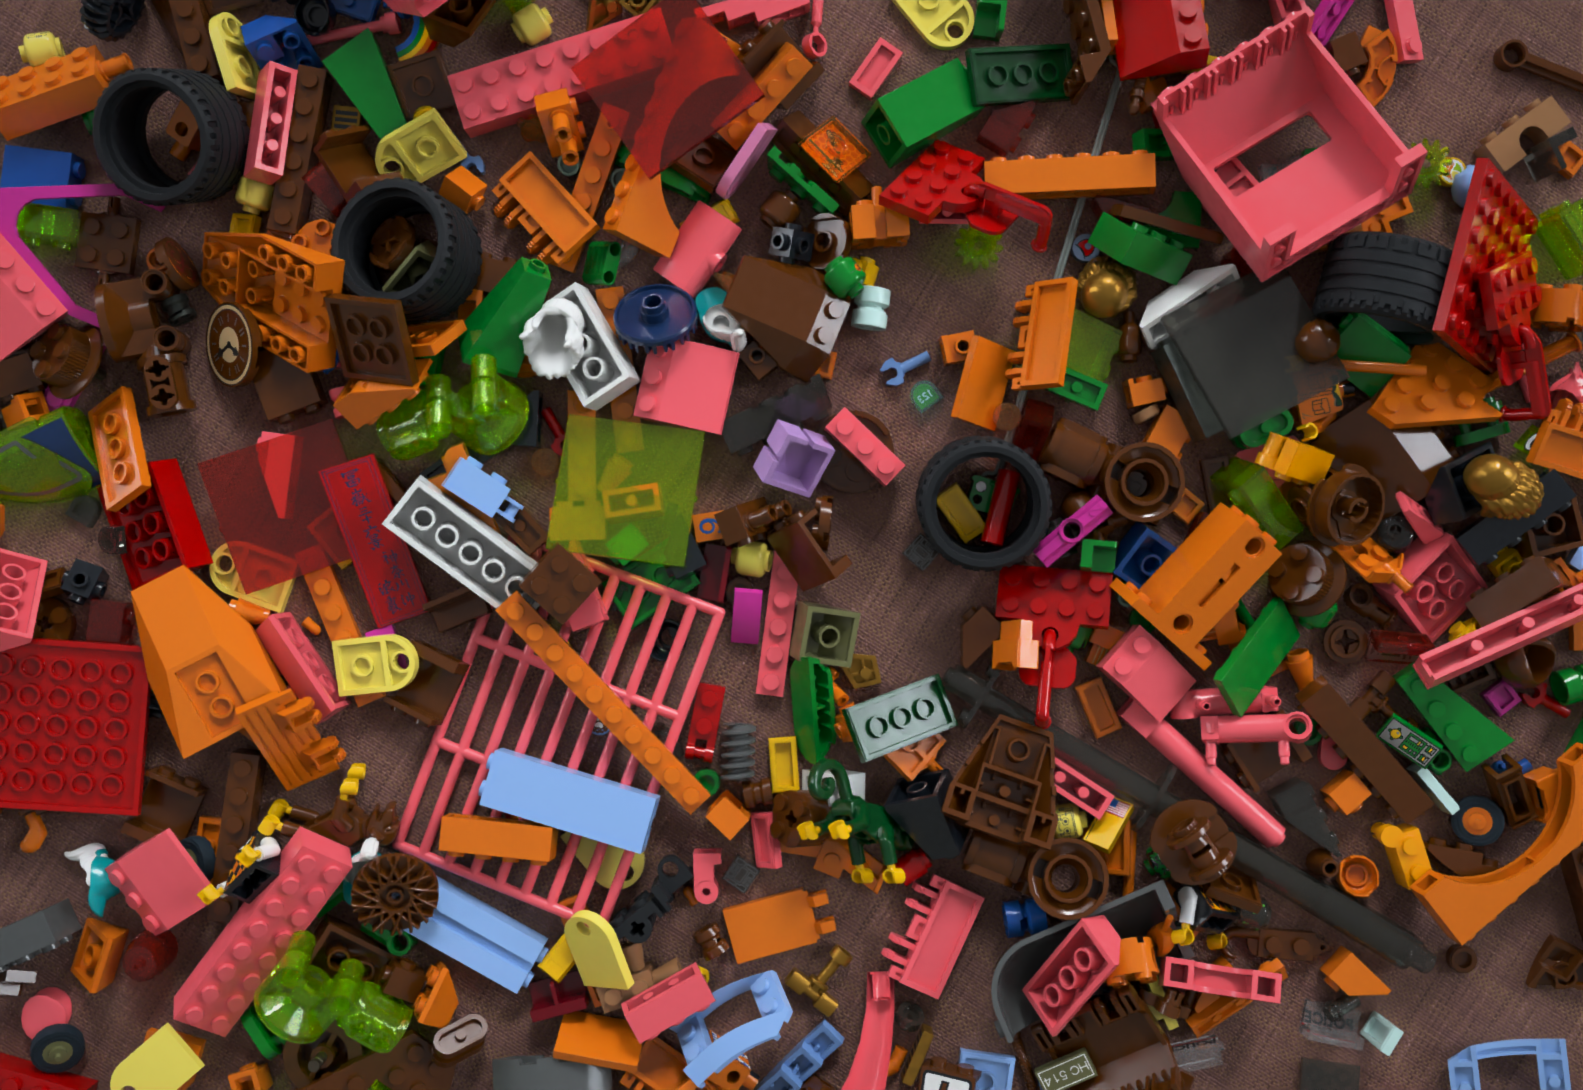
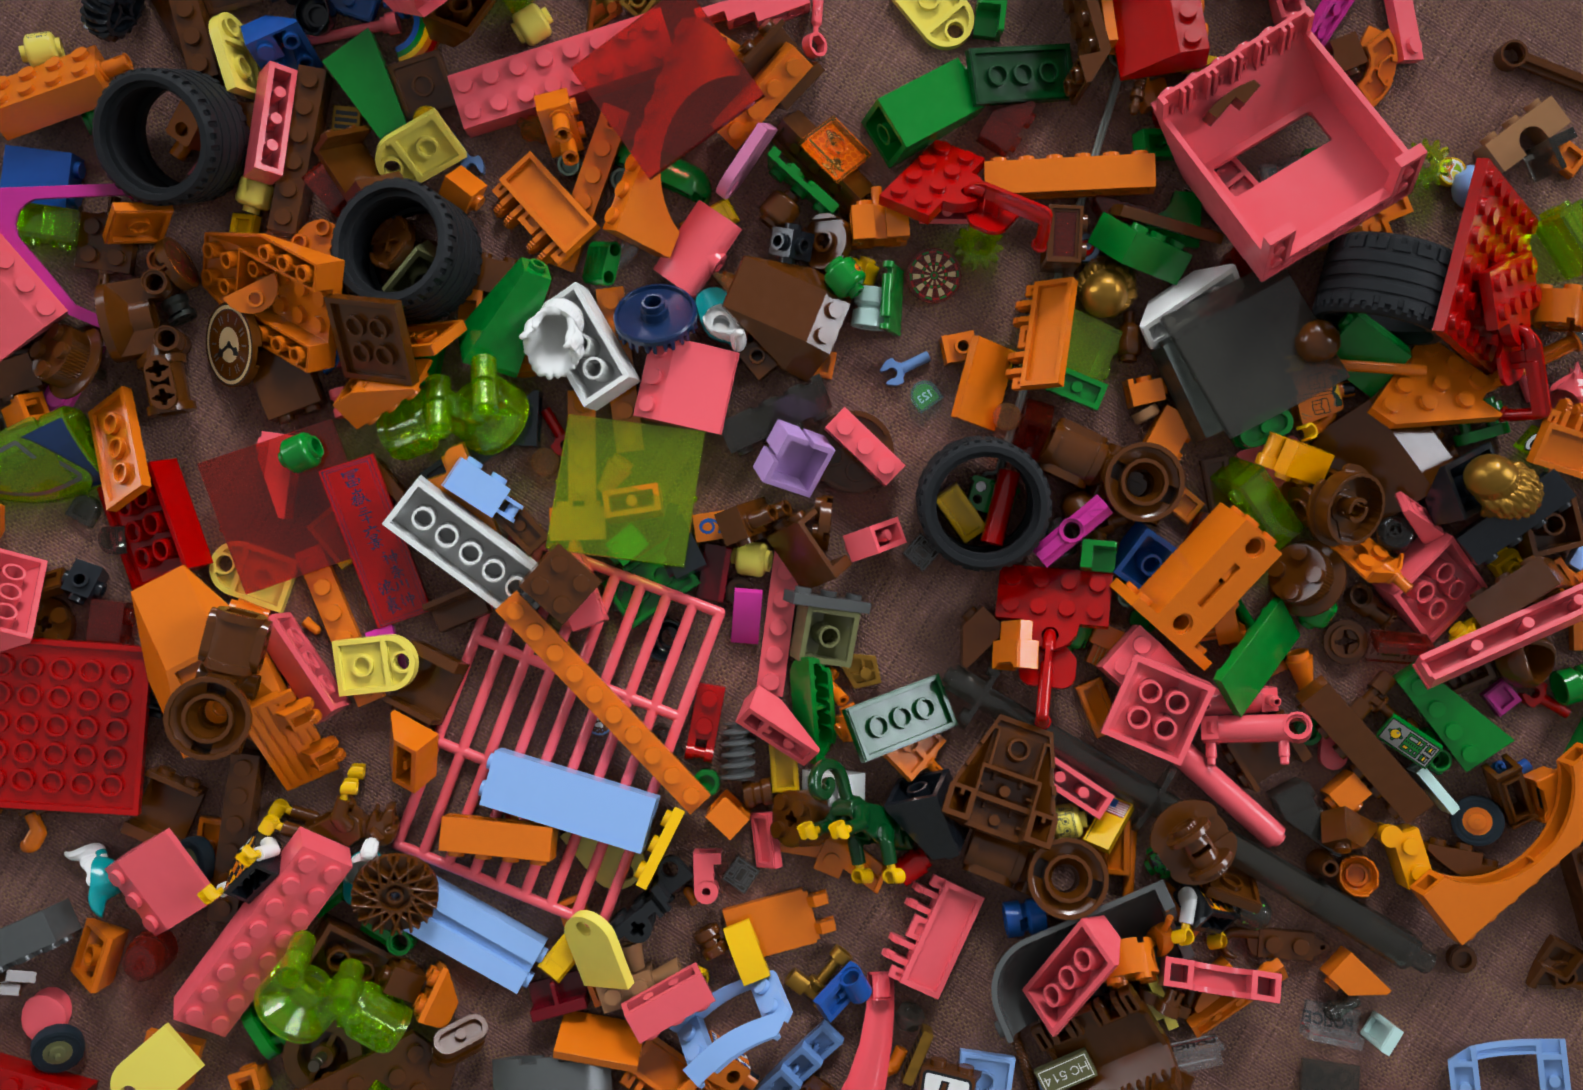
reddish brown tile [664,124,738,194] -> none
coral tile [849,37,903,101] -> none
none -> orange tile [102,202,174,244]
none -> reddish brown piece [163,606,273,760]
none -> orange plate [223,272,280,314]
none -> green head [278,432,324,473]
none -> orange slope [389,710,439,794]
none -> yellow plate [634,806,685,890]
none -> yellow slope [723,918,770,986]
none -> coral slope [735,685,820,766]
none -> dark grey plate [783,585,871,614]
none -> blue plate [813,960,872,1023]
none -> coral brick [843,516,907,562]
none -> green piece [879,260,904,336]
none -> clear red tile [906,248,962,304]
none -> reddish brown piece [1039,204,1088,274]
none -> coral slope [1100,654,1216,766]
none -> reddish brown slope [1202,80,1261,127]
none -> reddish brown slope [1321,806,1378,854]

